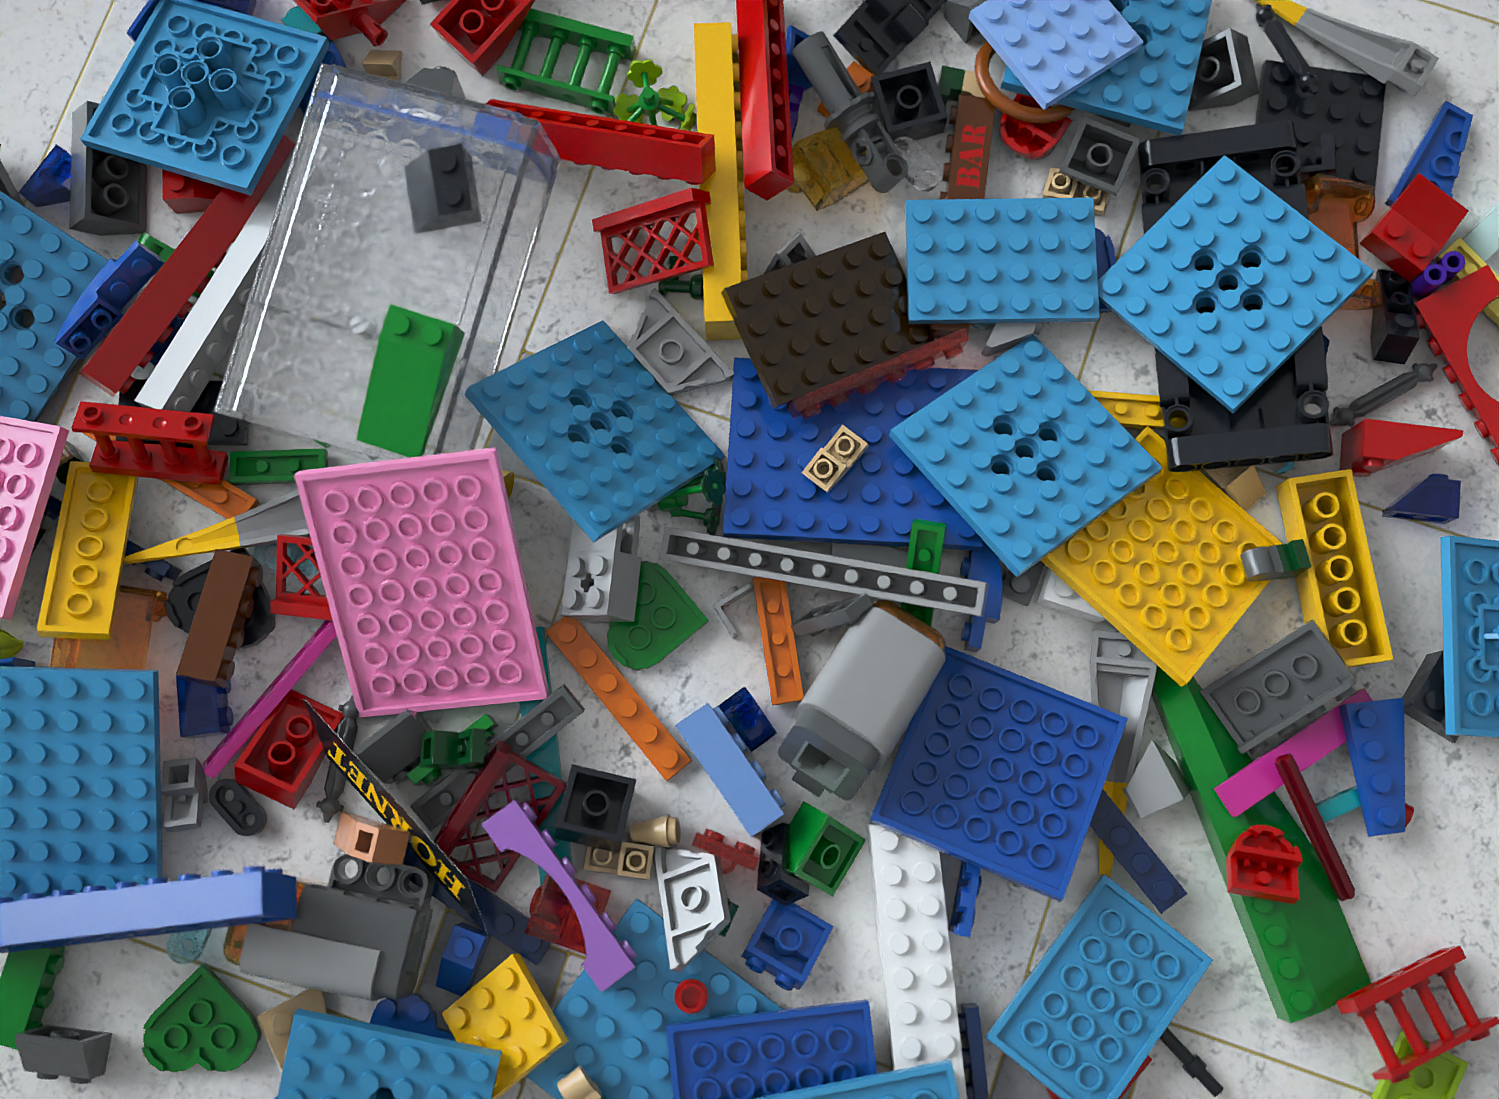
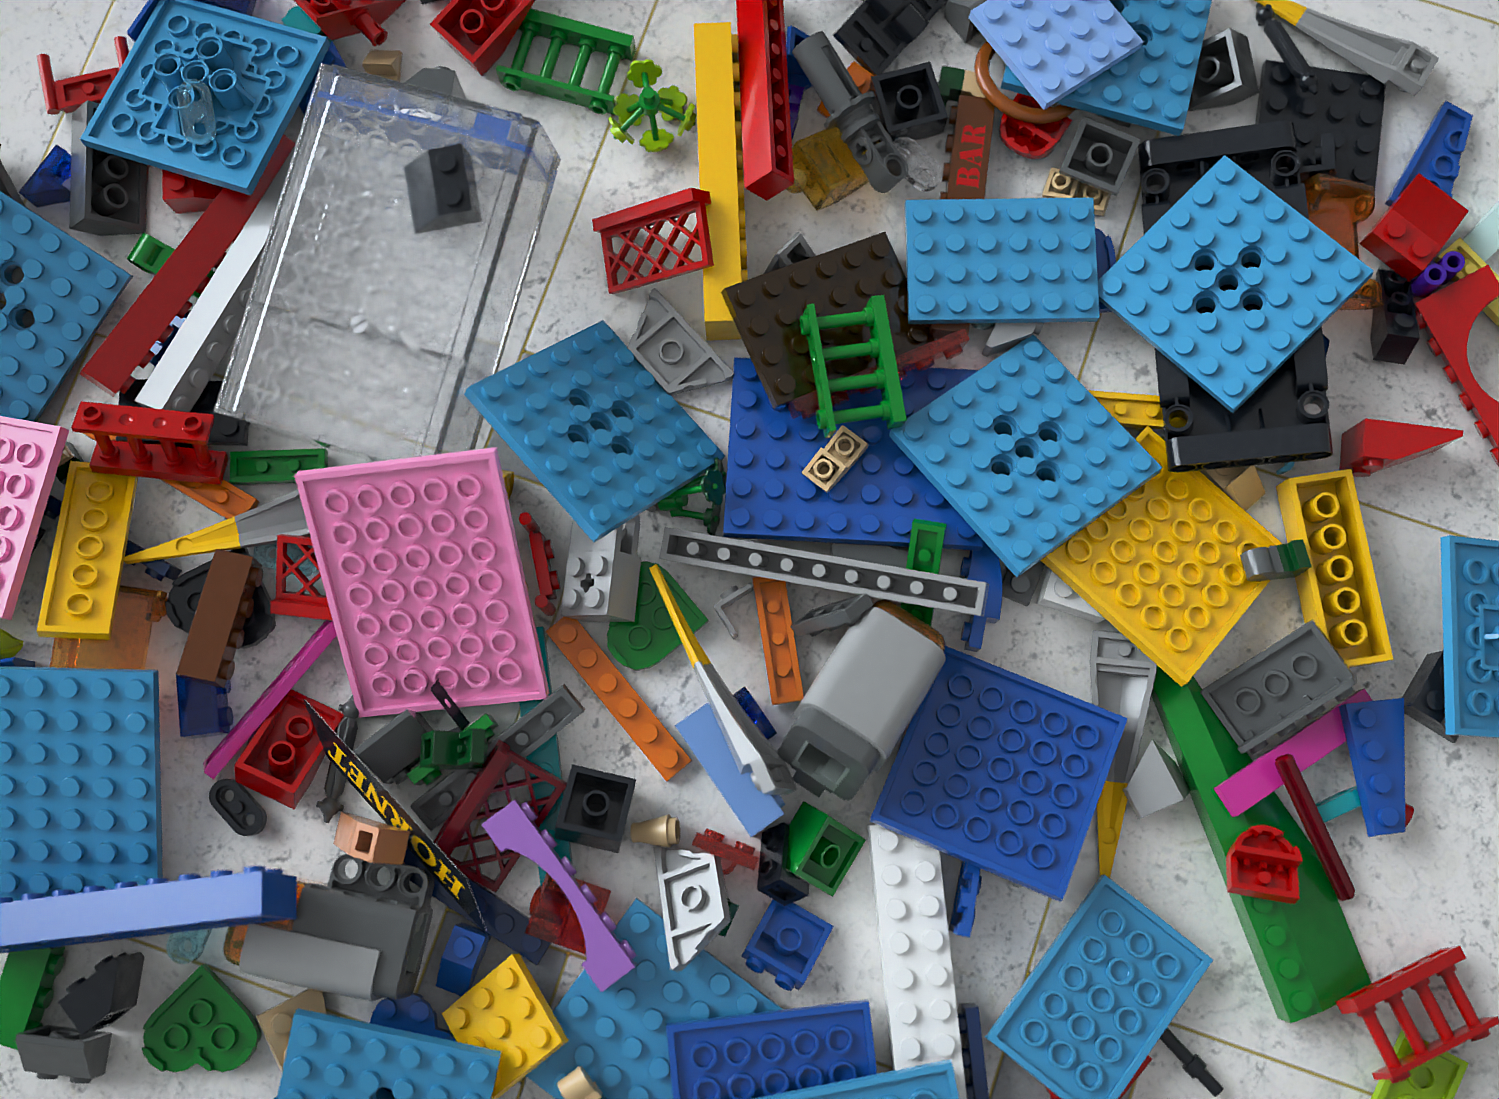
blue slope [55,240,164,360] -> none
light grey brick [161,757,208,833] -> none
green slope [356,304,465,458] -> none
red brick [475,99,716,185] -> none
tan slope [583,841,654,880] -> none
dark green piece [658,256,704,300] -> none
red plate [674,978,708,1014] -> none
dark blue plate [1090,789,1188,914] -> none
dark grey wheel [1330,363,1438,427] -> none
clear blue slope [1382,474,1461,524] -> none
none -> red plate [37,36,129,115]
none -> black slope [58,952,144,1035]
none -> clear light blue plate [177,79,216,146]
none -> black piece [431,678,469,732]
none -> red plate [519,512,561,616]
none -> light grey plate [649,564,797,795]
none -> green fence [800,295,907,438]

